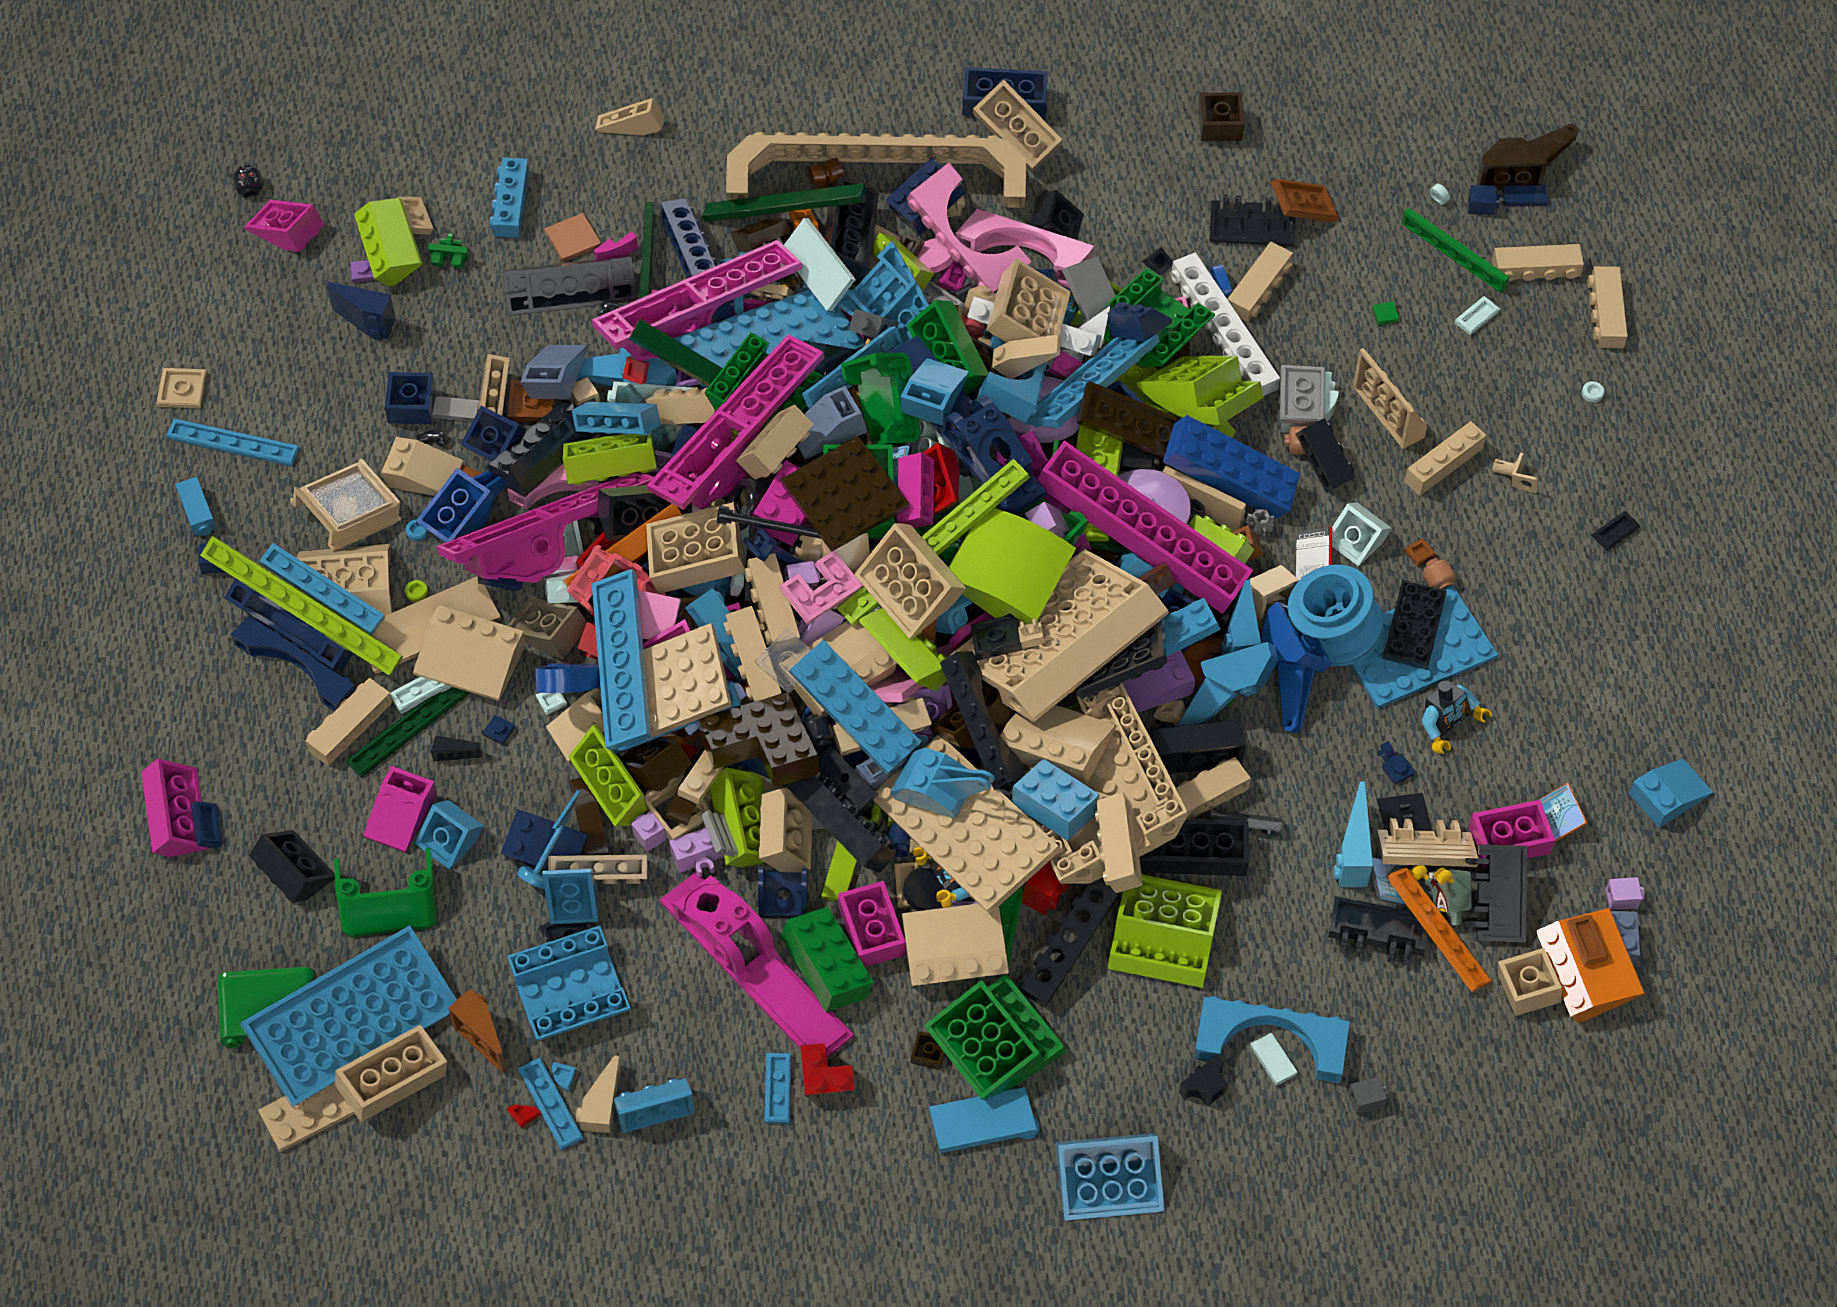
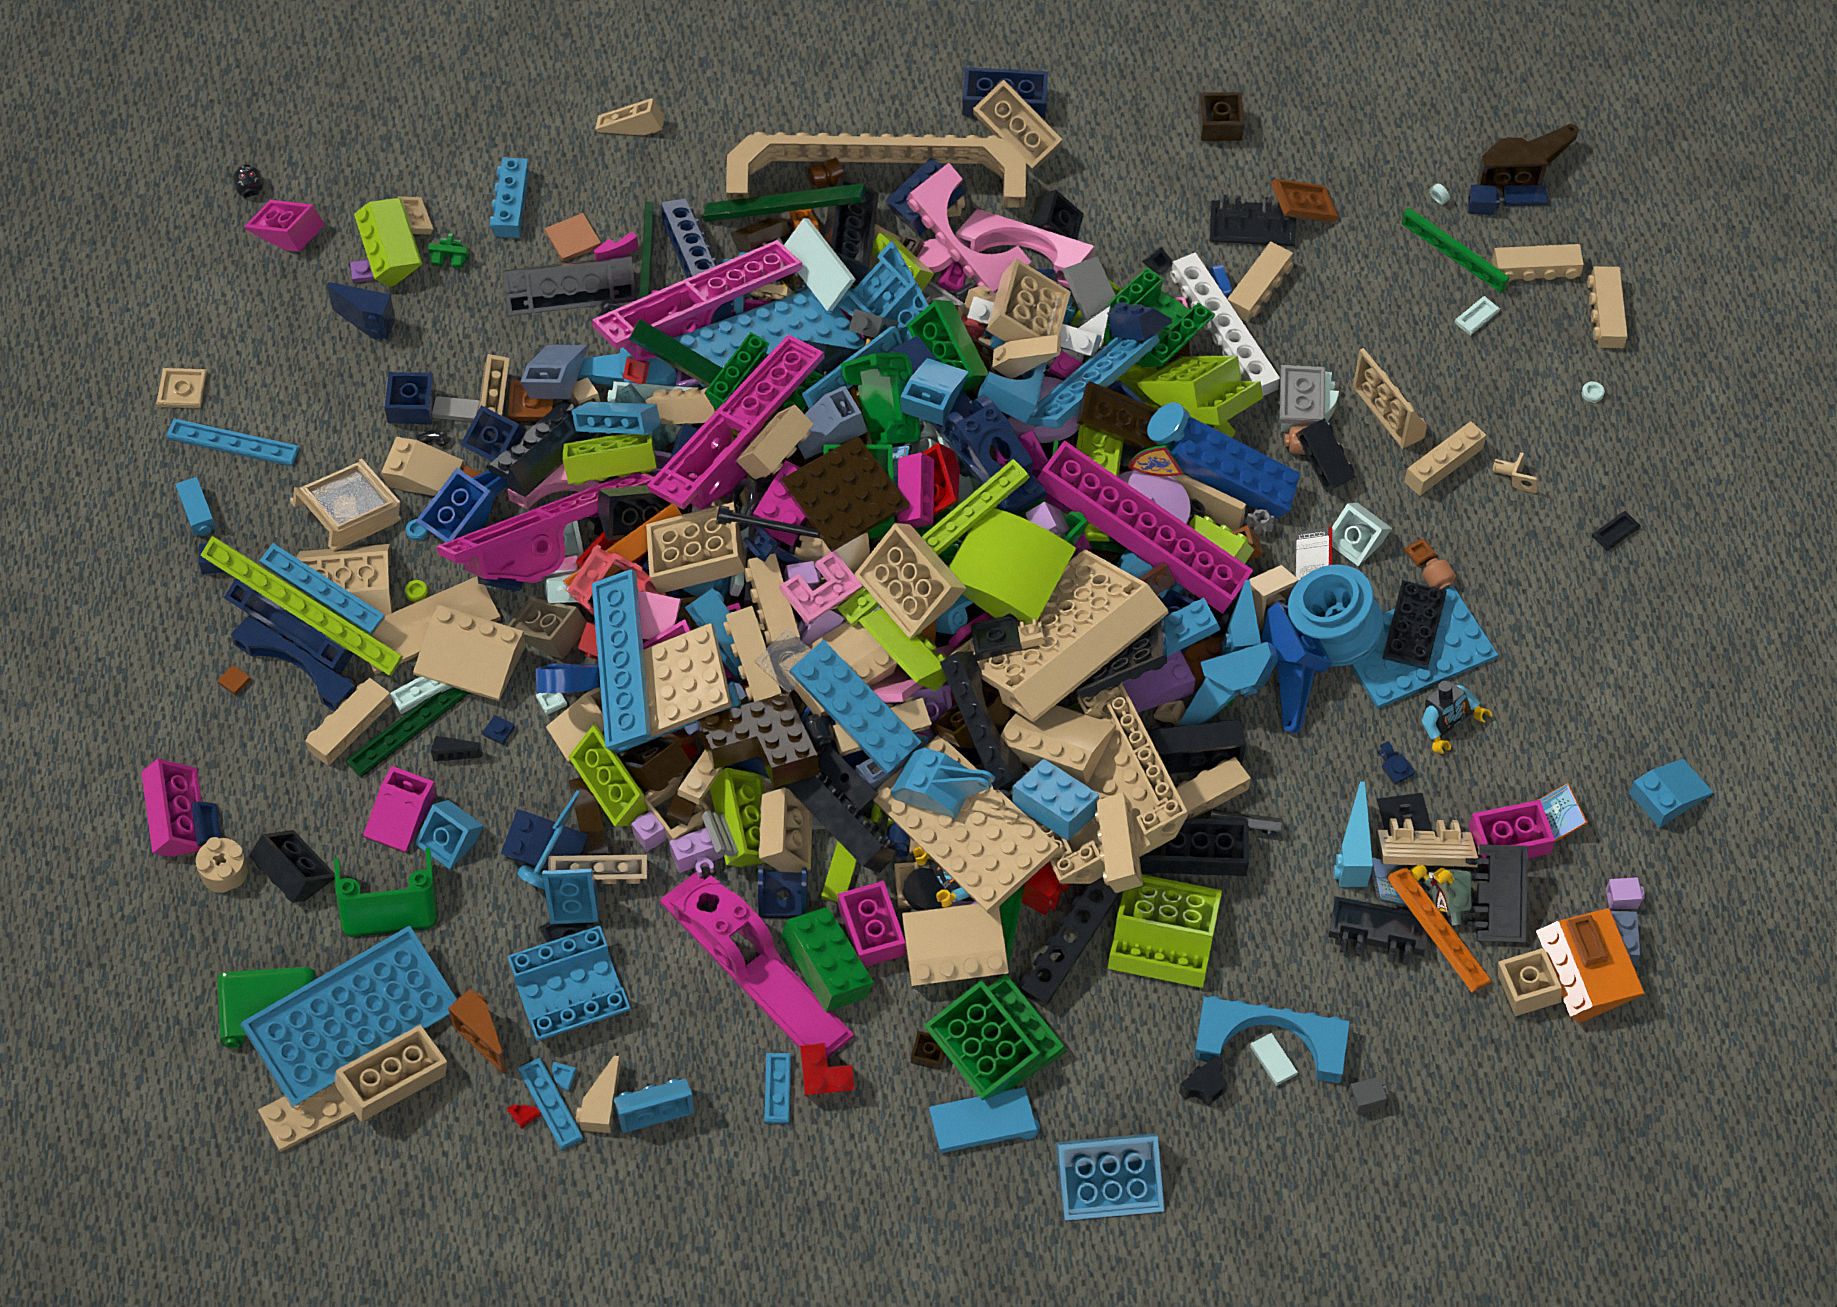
green tile [1372,301,1399,326] -> none
none -> tan brick [196,837,248,893]
none -> dark orange tile [217,665,251,696]
none -> shield [1128,443,1184,477]
none -> dark azure tile [1147,402,1190,445]

